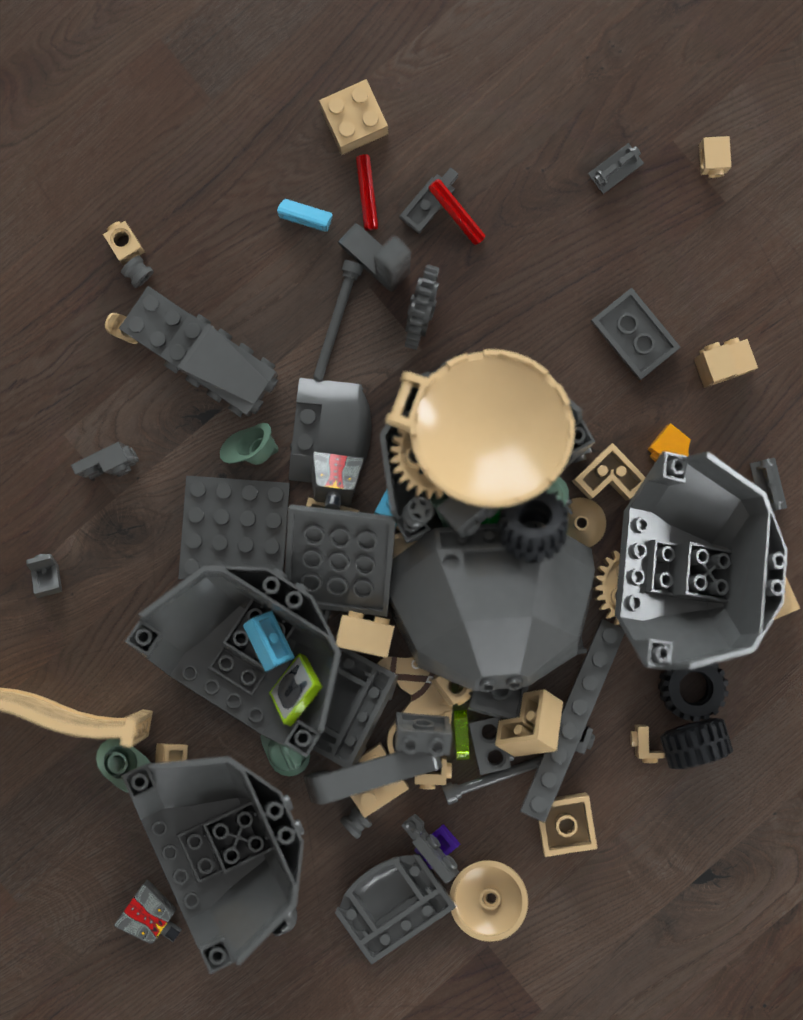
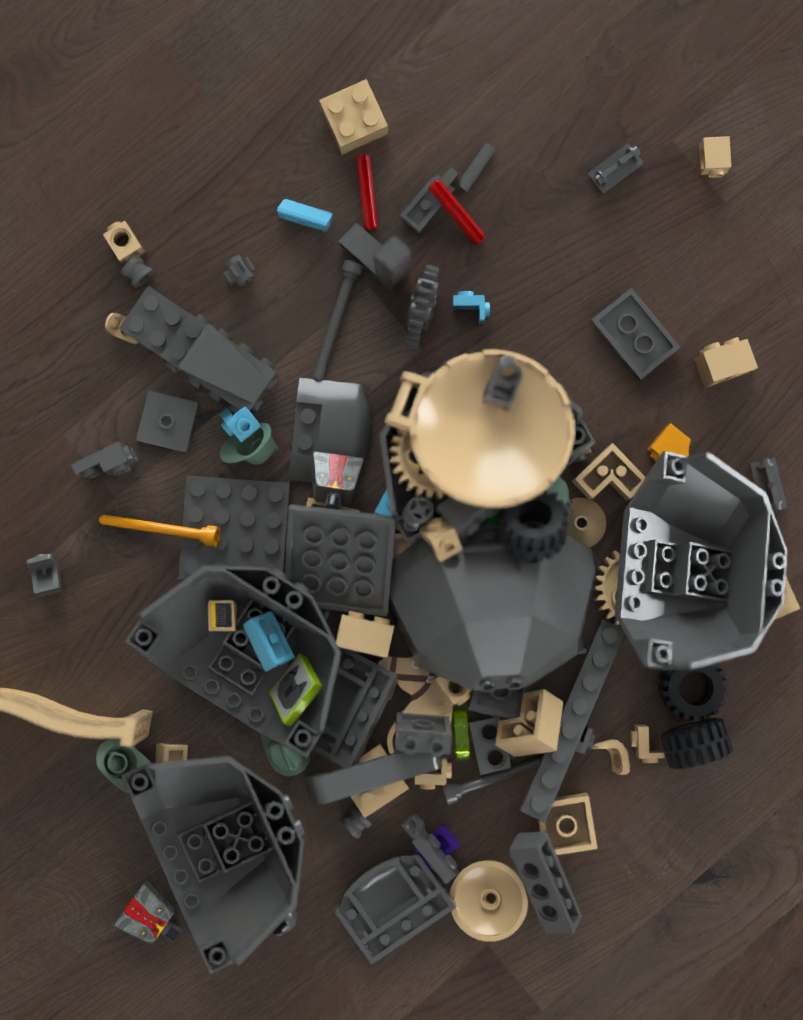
none -> light orange piece [99,515,220,547]
none -> dark grey plate [136,390,199,453]
none -> slope [208,600,237,631]
none -> medium azure bracket [219,407,261,442]
none -> dark grey gear [223,255,256,287]
none -> tan bracket [419,516,462,562]
none -> medium azure bracket [453,291,490,325]
none -> dark grey piece [456,143,495,193]
none -> dark grey piece [482,355,522,412]
none -> dark grey brick [509,831,582,934]
none -> tan hair [591,739,631,775]

